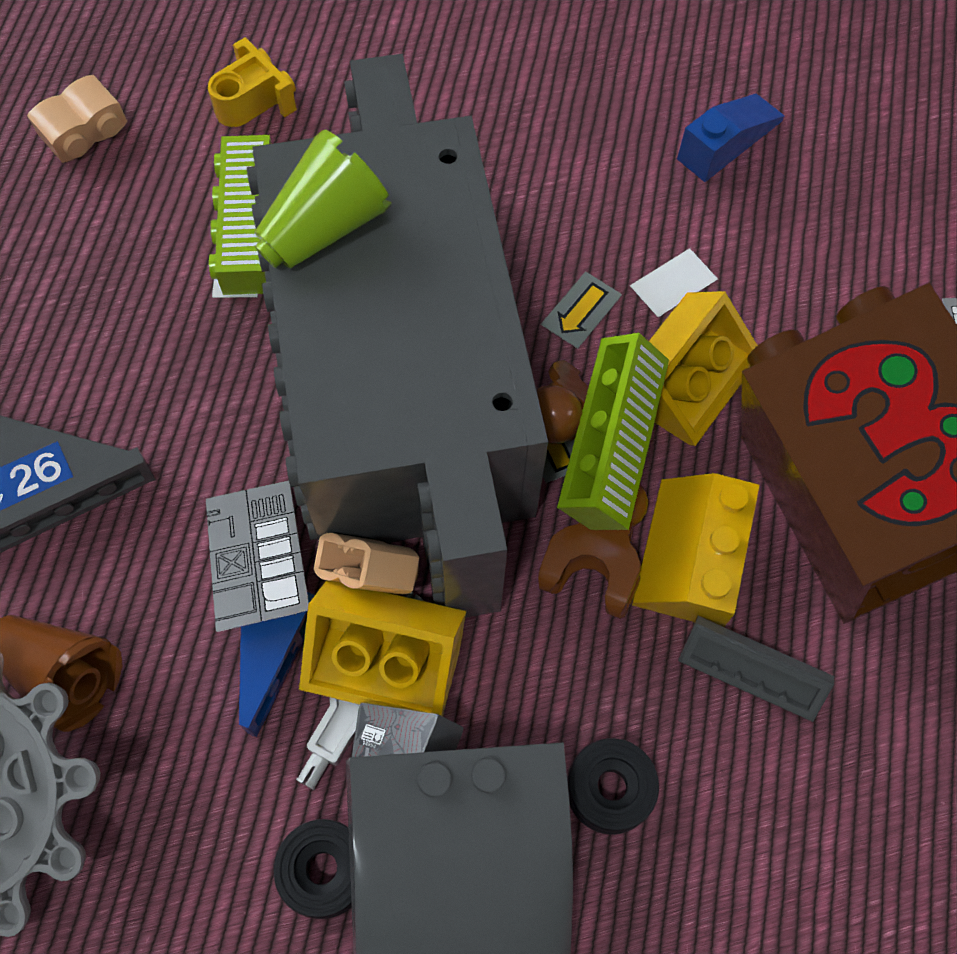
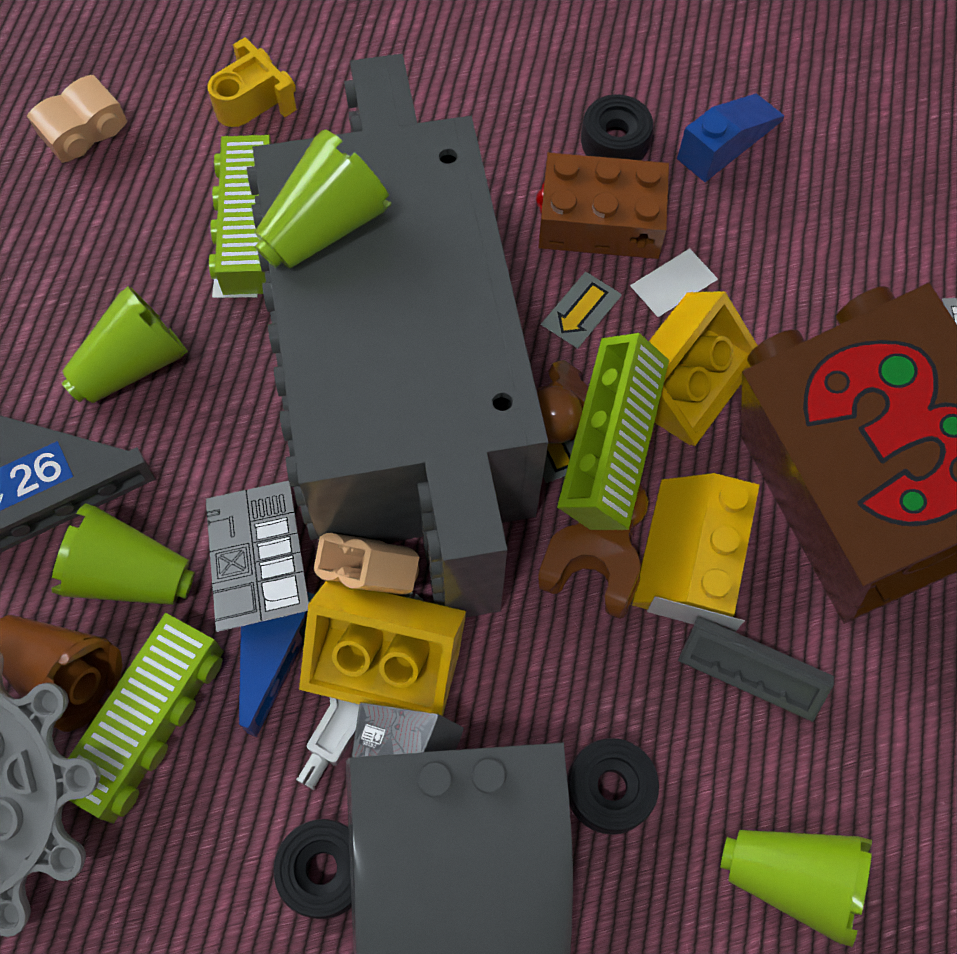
none -> lime cone [51,503,195,605]
none -> lime cone [62,286,188,403]
none -> lime brick [68,612,224,824]
none -> dark orange piece [536,152,669,259]
none -> black tyre [581,94,653,160]
none -> white sticker [647,596,745,632]
none -> lime cone [720,830,872,947]

